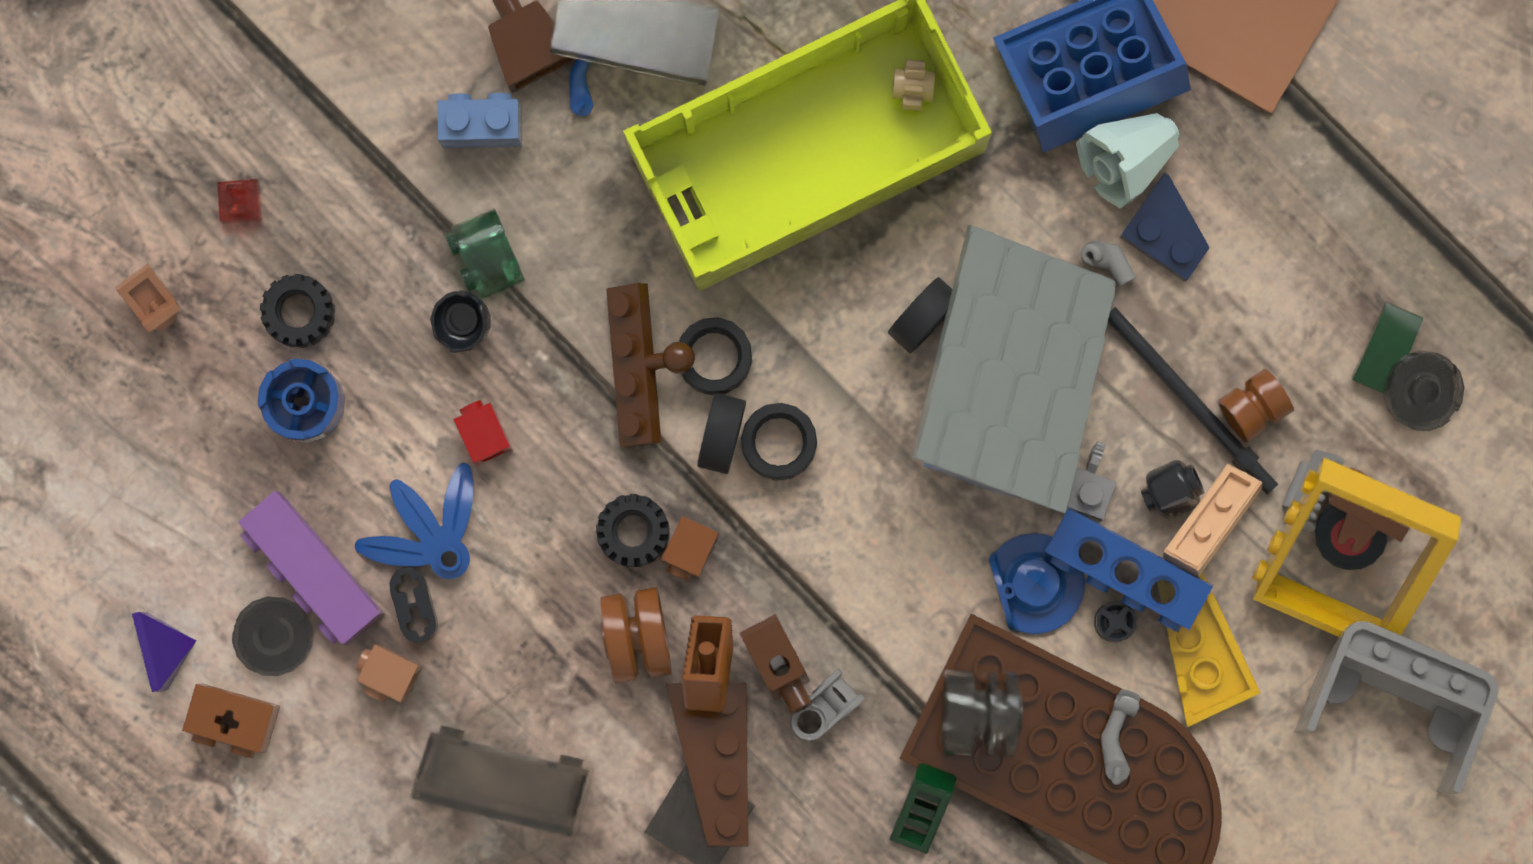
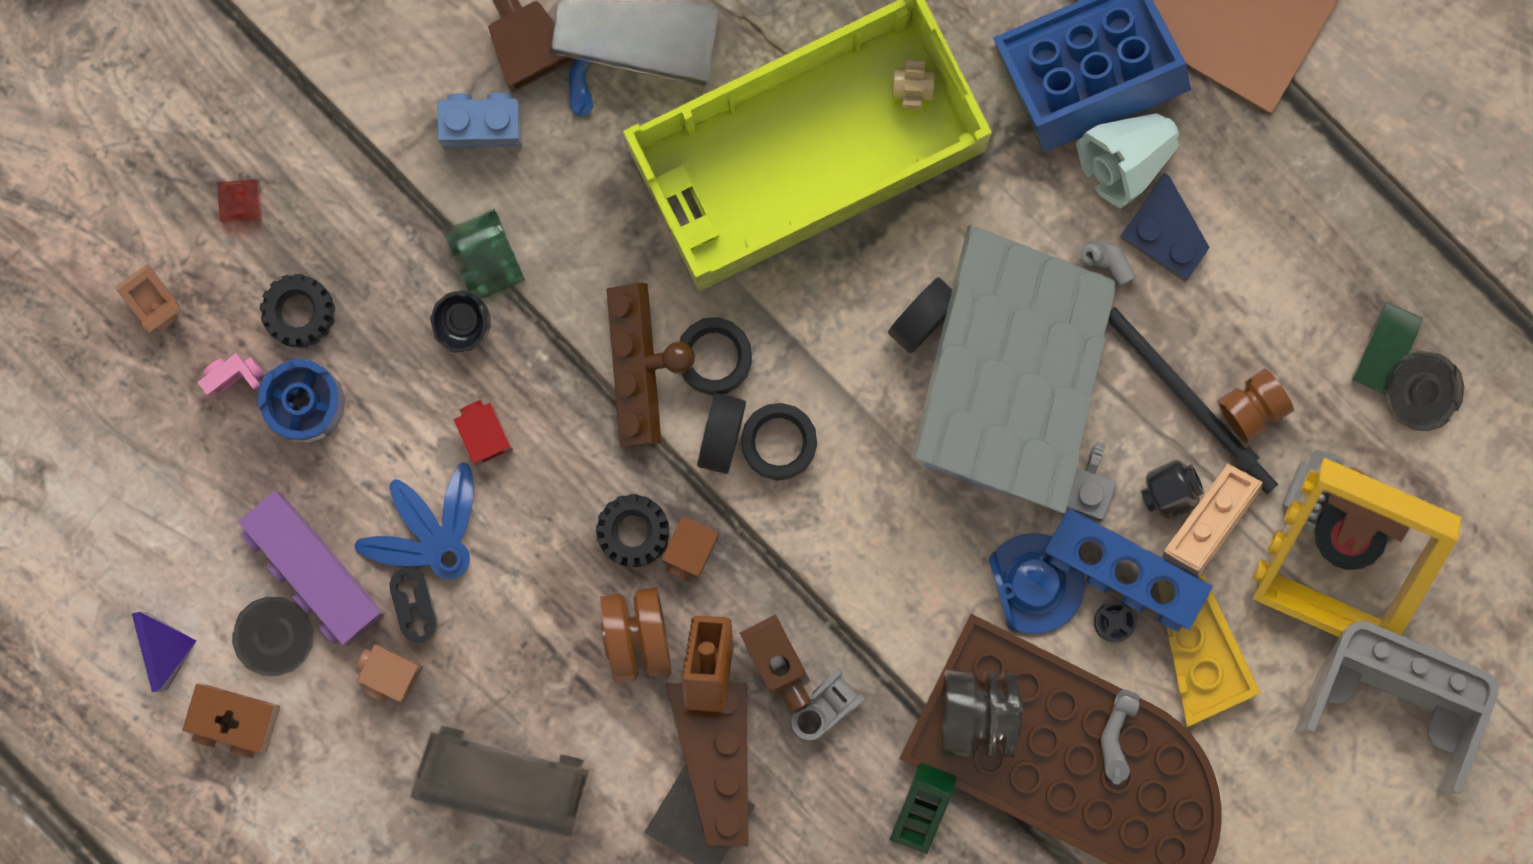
none -> bright pink bracket [197,353,265,399]

